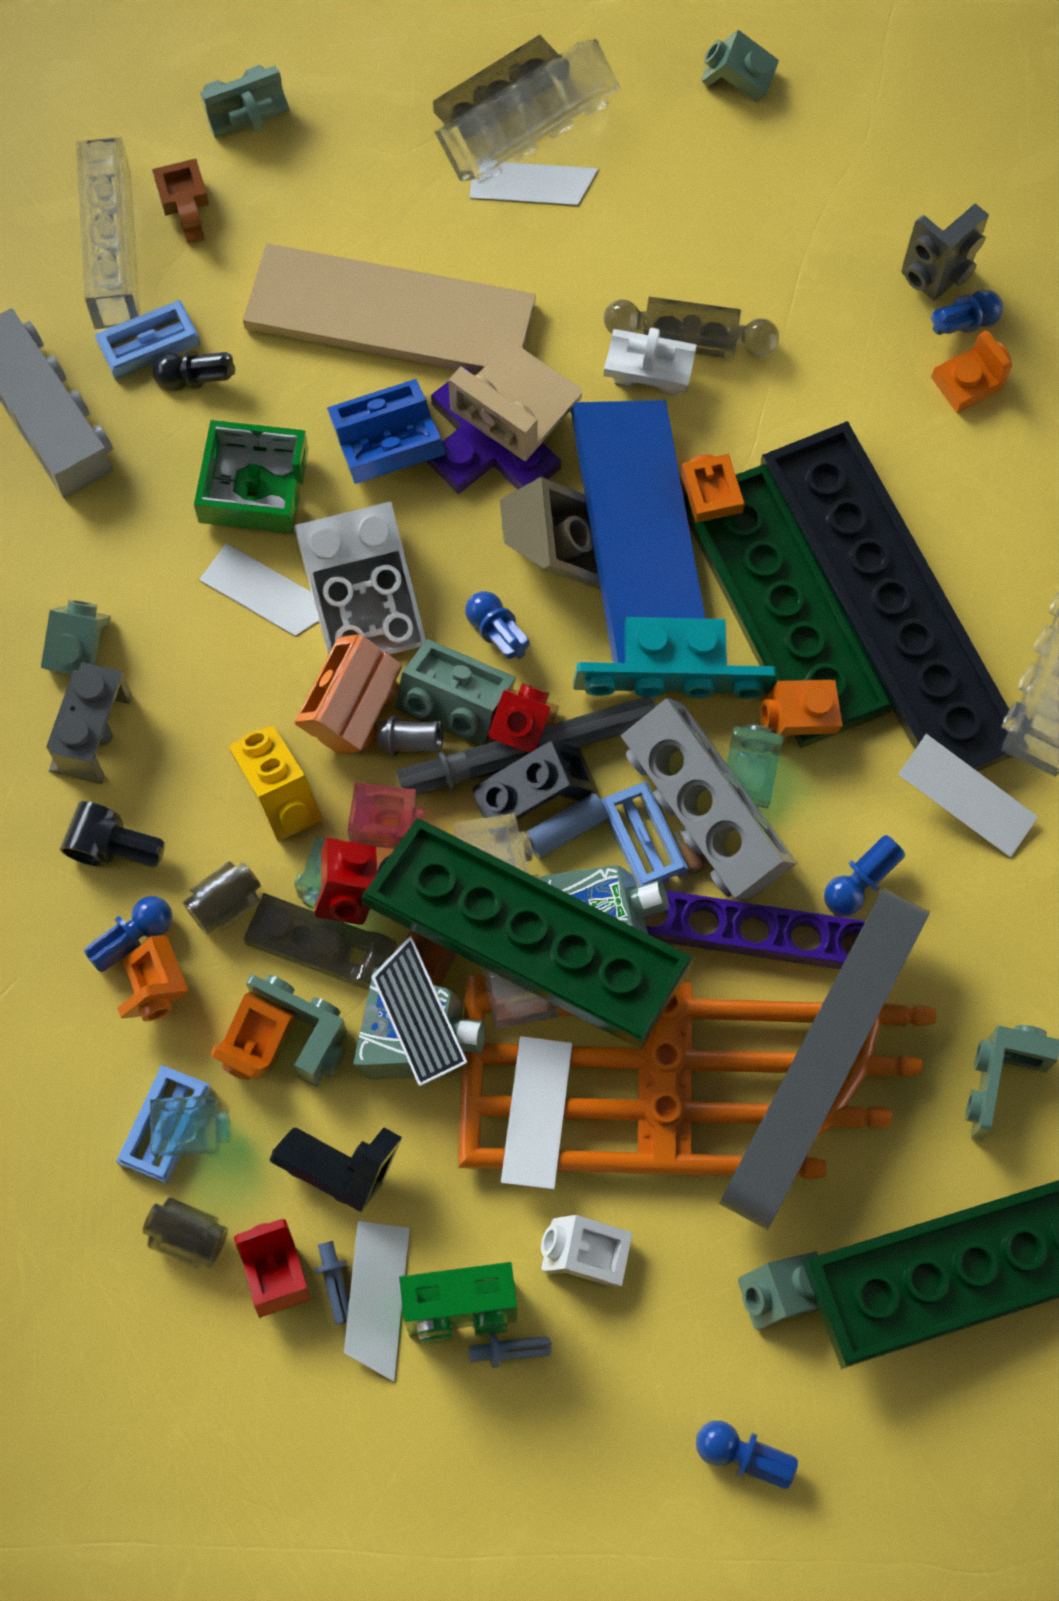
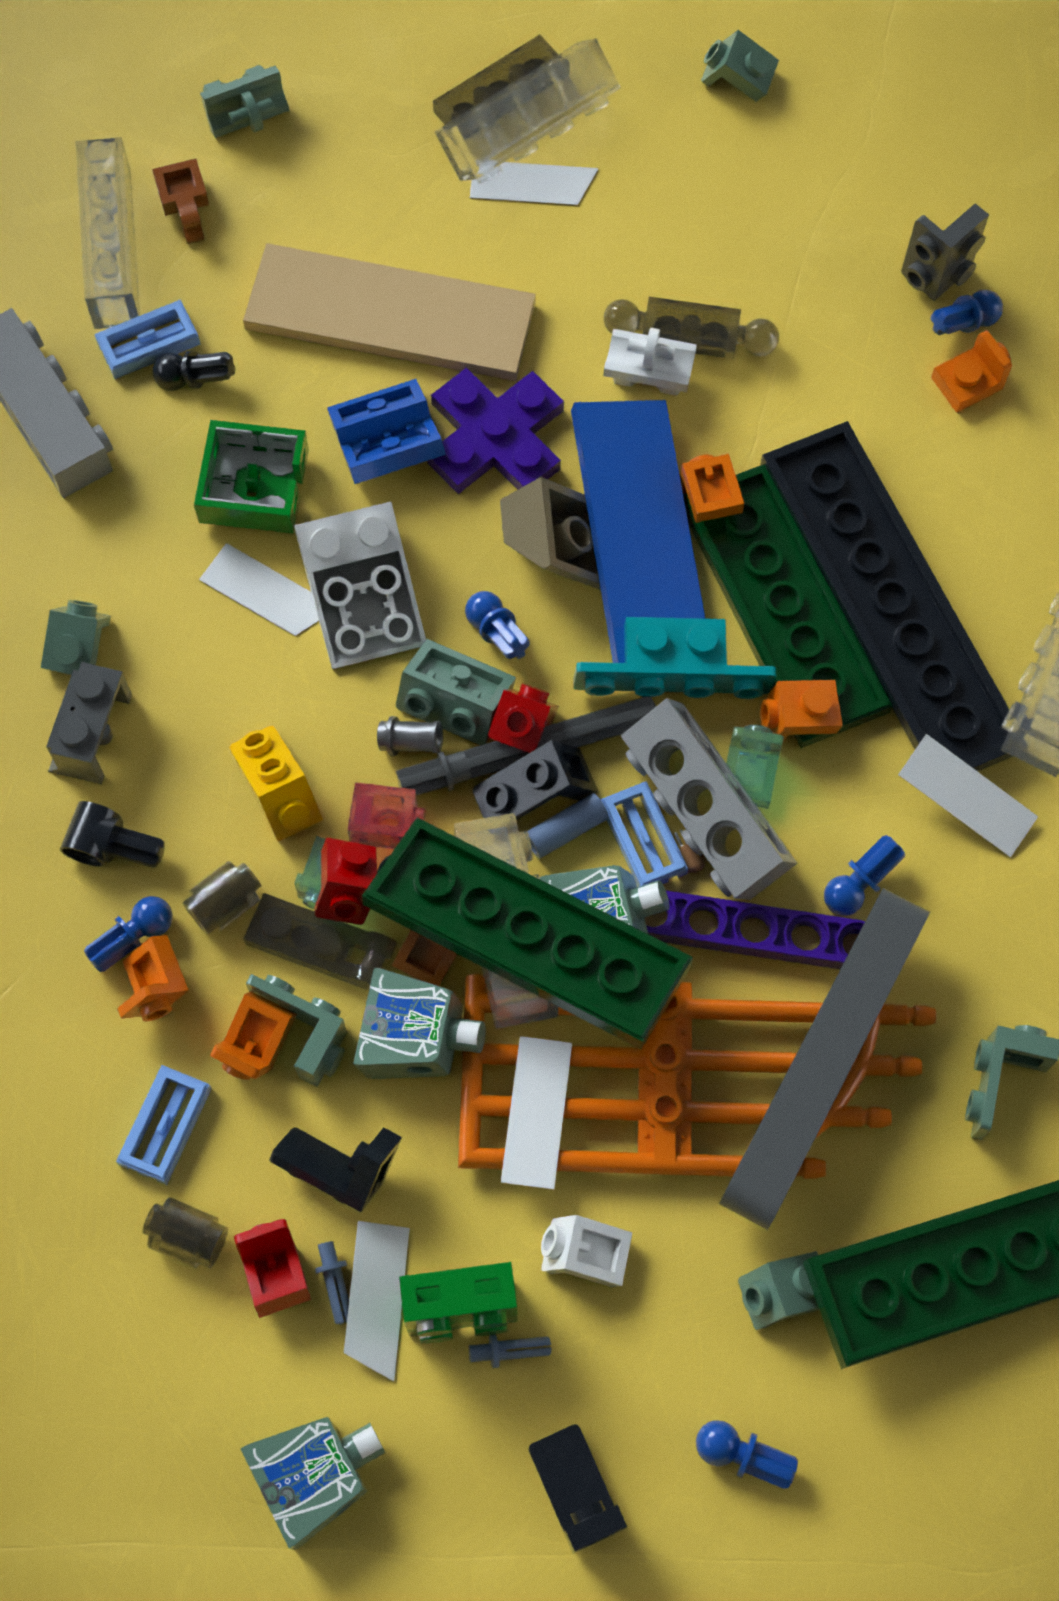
clear light blue bracket [150,1095,231,1158] -> none
orange brick [294,634,402,753] -> none
sticker [372,935,468,1086] -> none
tan bracket [449,341,582,462] -> none
none -> torso [241,1417,385,1550]
none -> black bracket [529,1424,627,1554]

